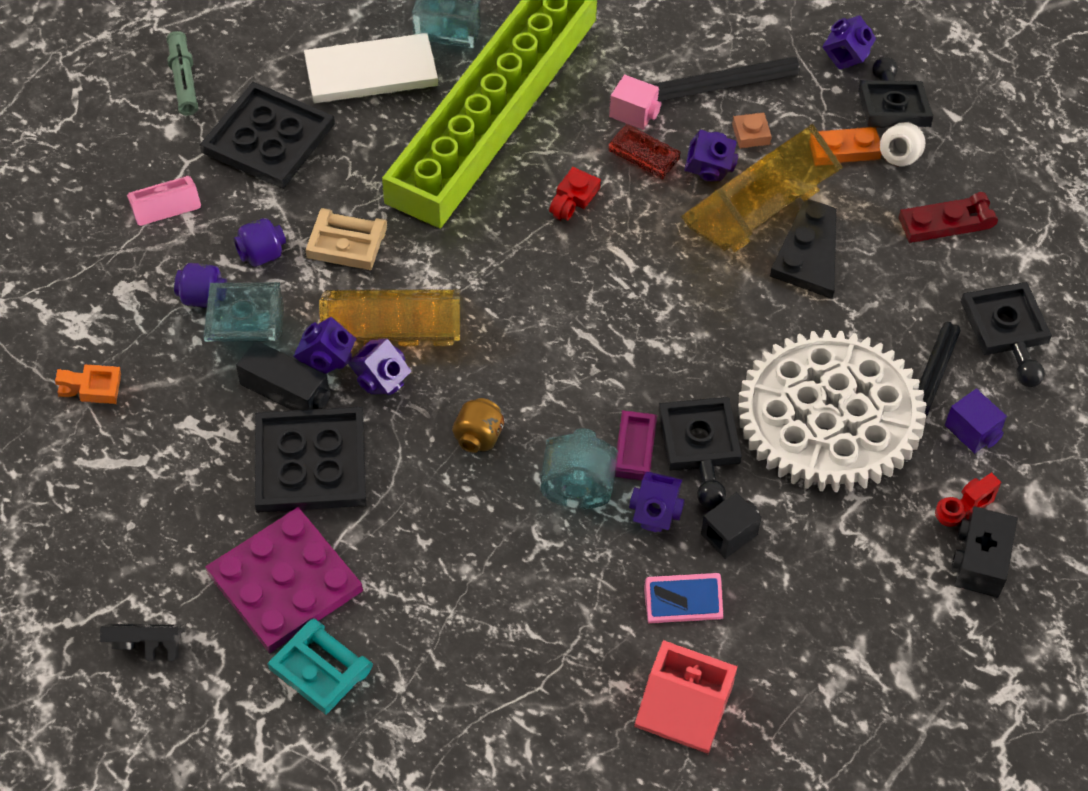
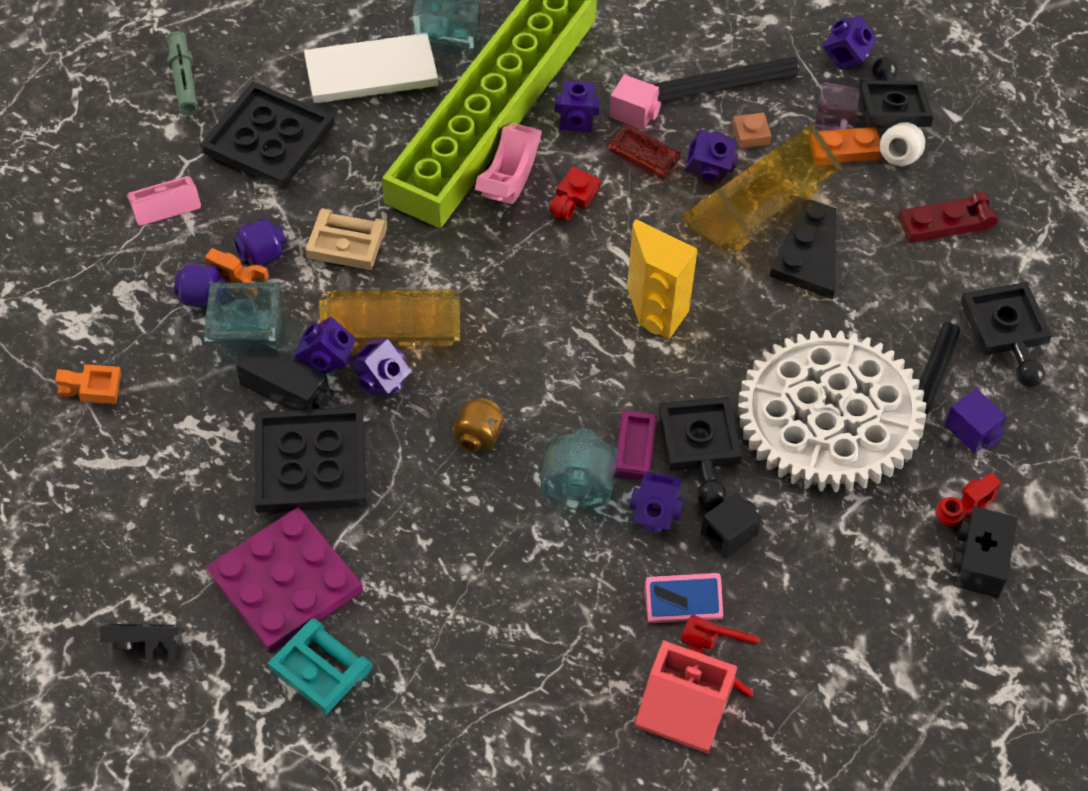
none -> orange plate [205,248,269,296]
none -> bright pink arch [475,123,542,204]
none -> dark purple brick [554,80,600,133]
none -> yellow slope [627,219,698,339]
none -> red plant [681,614,760,698]
none -> panel [815,83,860,130]

